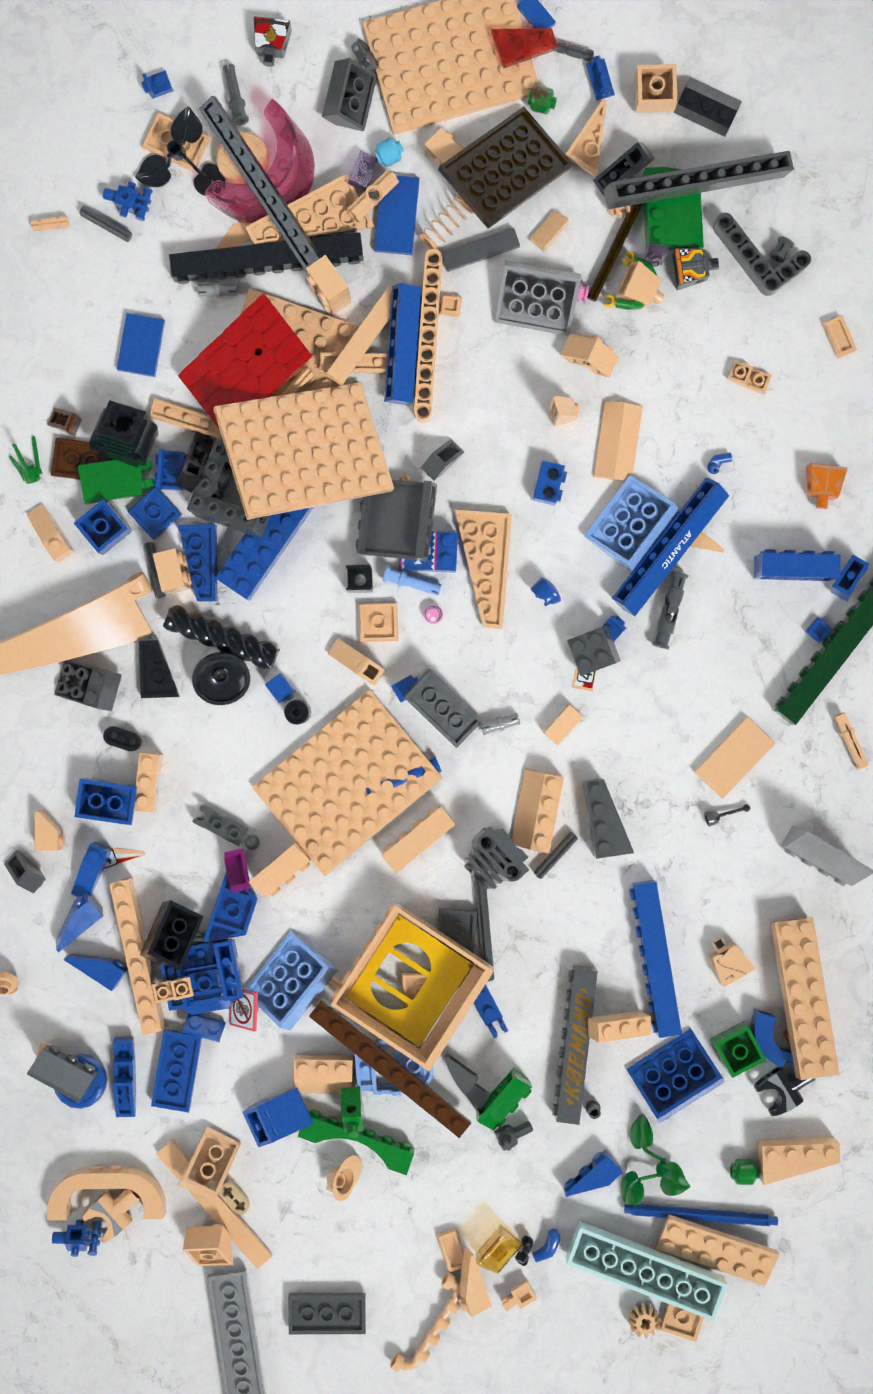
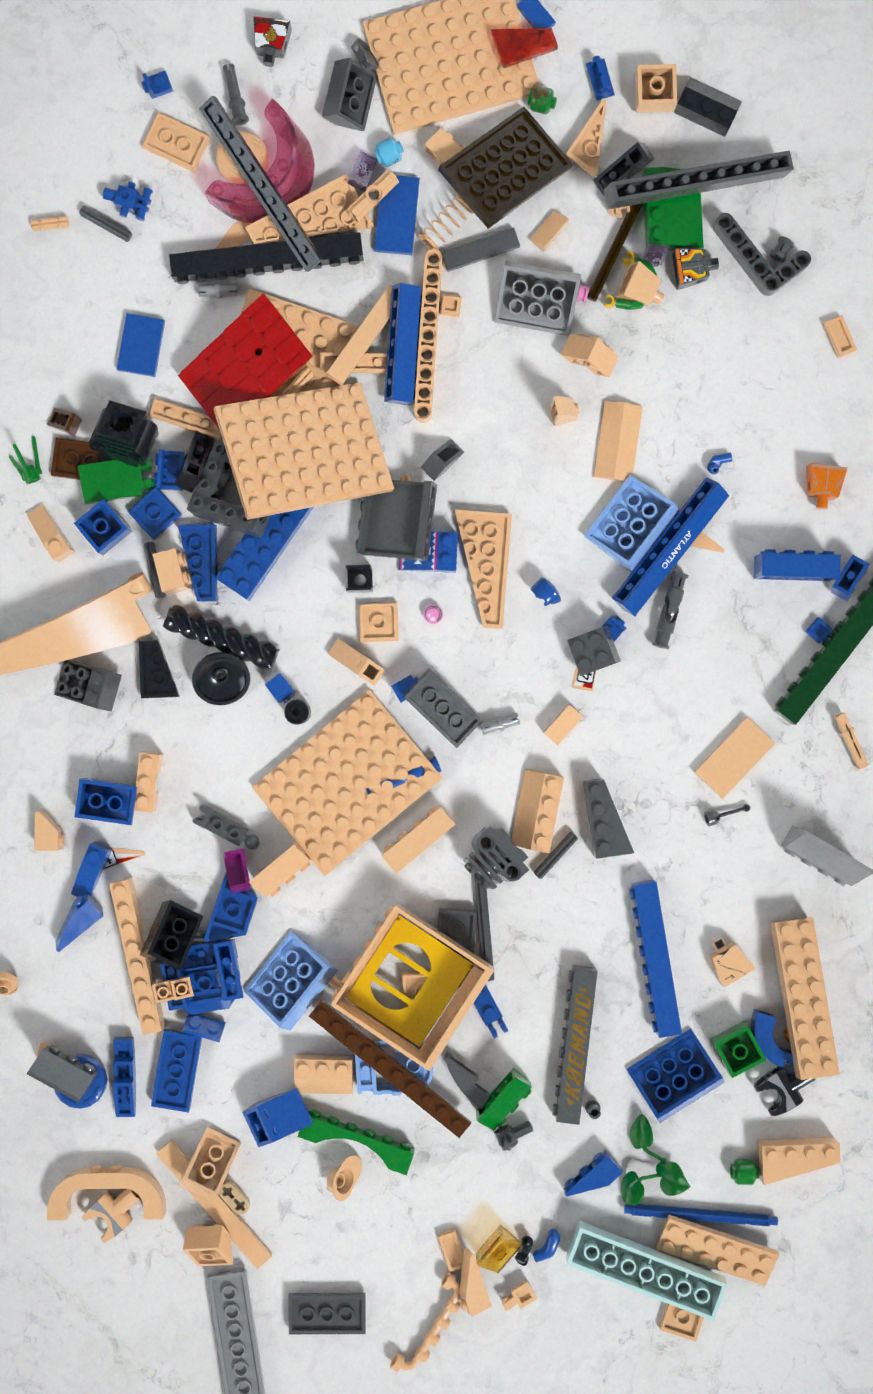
dark grey slope [4,850,46,893] -> none
blue piece [52,1220,102,1257] -> none
blue slope [64,954,128,991] -> none
black plate [103,726,142,751] -> none
black plant [135,106,226,196] -> none
piece [230,989,258,1032] -> none
light nougat brick [306,255,352,316] -> none
green torso [341,1086,364,1138] -> none
light blue pin [383,565,442,596] -> none
blue brick [533,460,567,506] -> none
dark grey axle [556,41,594,62] -> none
light nougat brick [588,1011,651,1043] -> none
light nougat gear [628,1302,661,1339] -> none
light nougat slope [728,361,772,395] -> none

